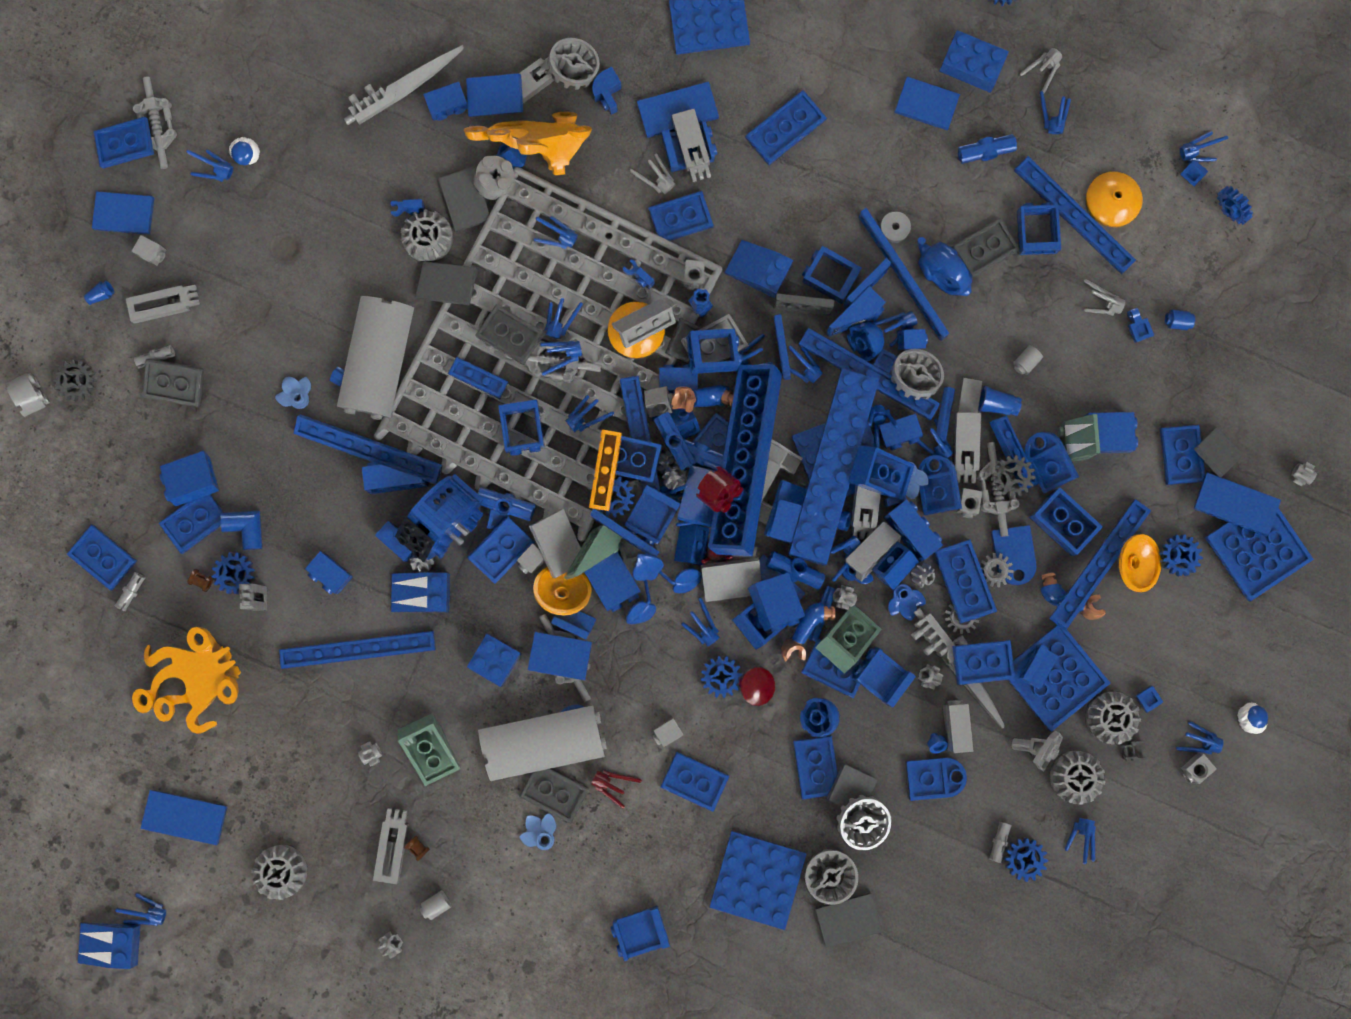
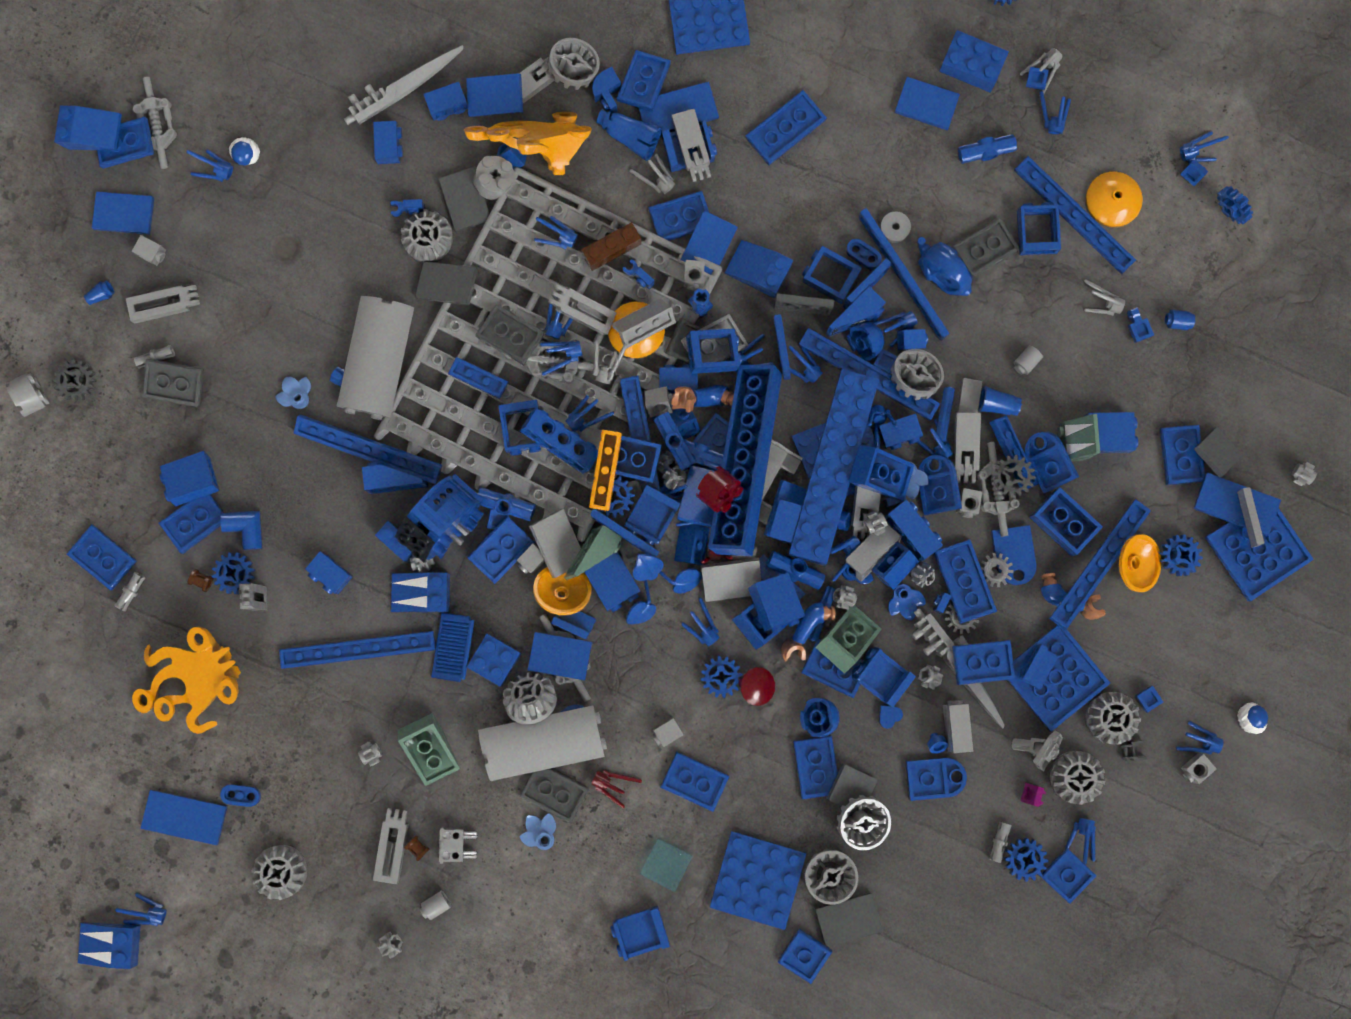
none -> blue slope [54,106,122,151]
none -> blue plate [220,784,261,807]
none -> blue brick [373,121,403,164]
none -> blue window [431,613,474,682]
none -> light grey piece [439,827,477,864]
none -> light grey gear [503,672,557,724]
none -> blue brick [520,408,598,474]
none -> light grey hinge [548,284,616,335]
none -> reddish brown brick [582,222,642,271]
none -> light grey plant [592,341,627,385]
none -> blue piece [596,109,662,161]
none -> blue tile [617,50,671,112]
none -> clear light blue tile [640,838,693,892]
none -> blue tile [680,210,738,275]
none -> blue tile [778,929,832,984]
none -> blue plate [846,239,882,269]
none -> light grey gear [864,511,888,536]
none -> blue tile [879,705,903,729]
none -> blue plate [933,592,951,614]
none -> magenta tile [1021,783,1046,807]
none -> blue plate [1026,67,1049,90]
none -> blue tile [1041,848,1097,904]
none -> light grey tile [1237,487,1265,548]

